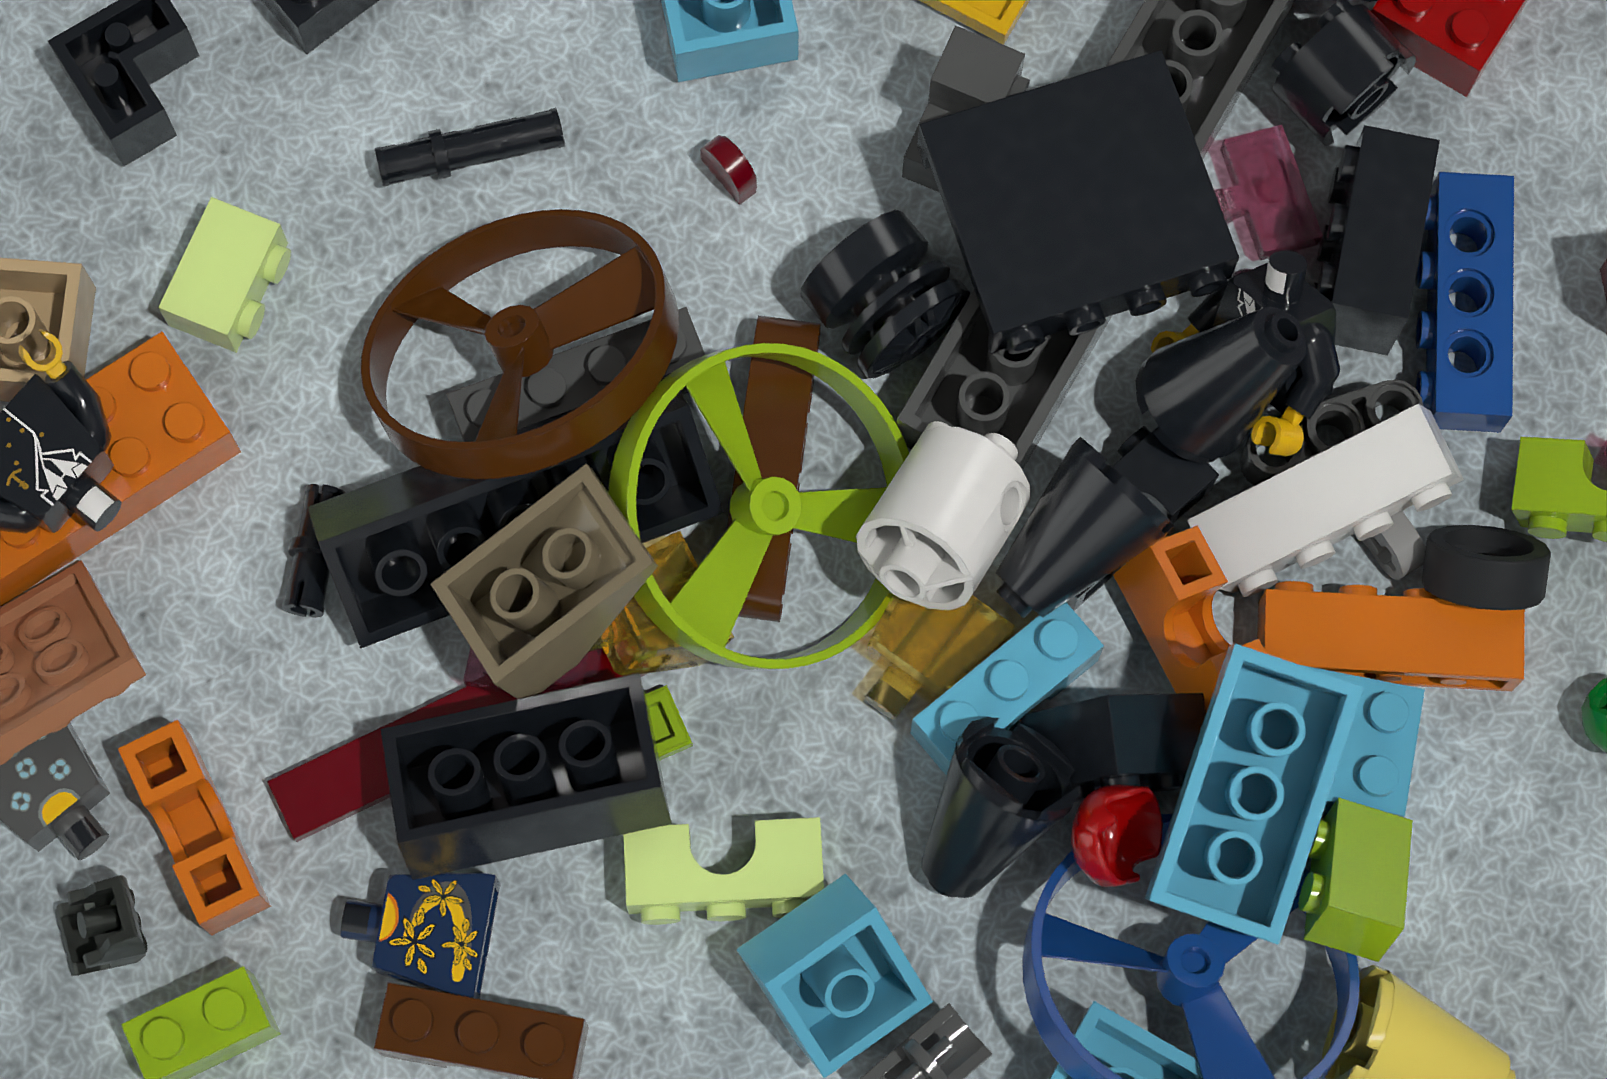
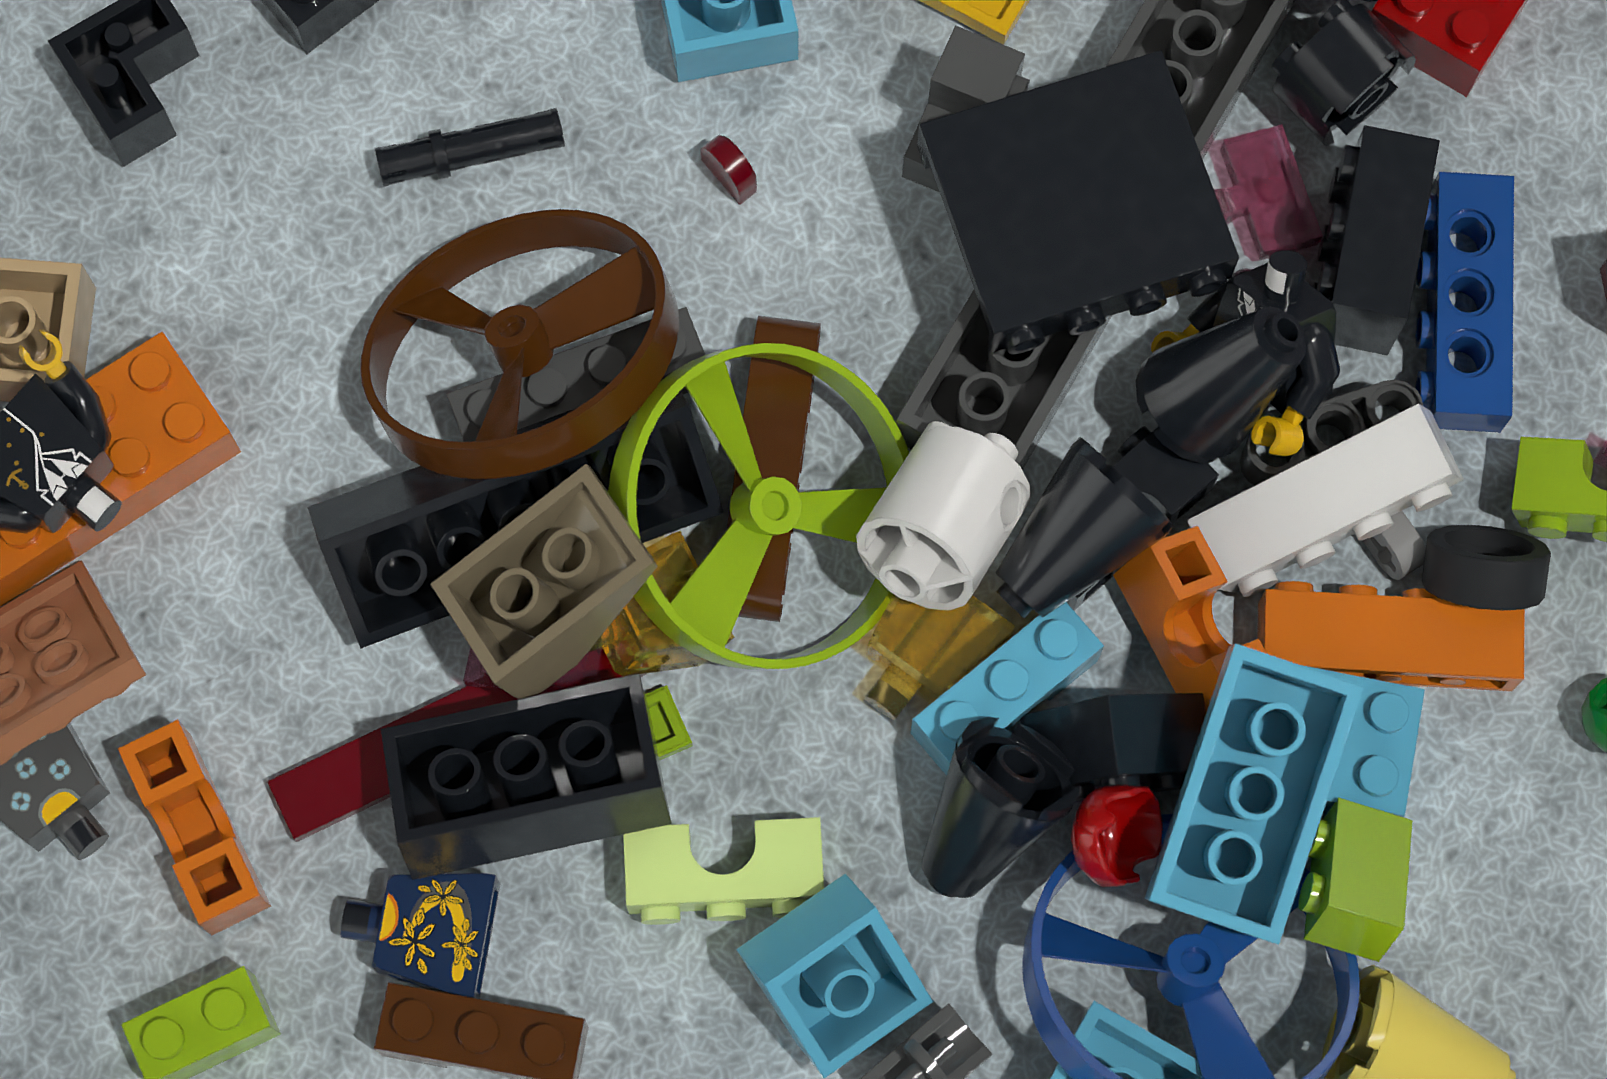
pearl dark grey hand [55,875,147,976] -> none
yellowish green brick [158,197,291,353] -> none
black pin [282,484,346,618] -> none
black wheel [800,210,970,379] -> none

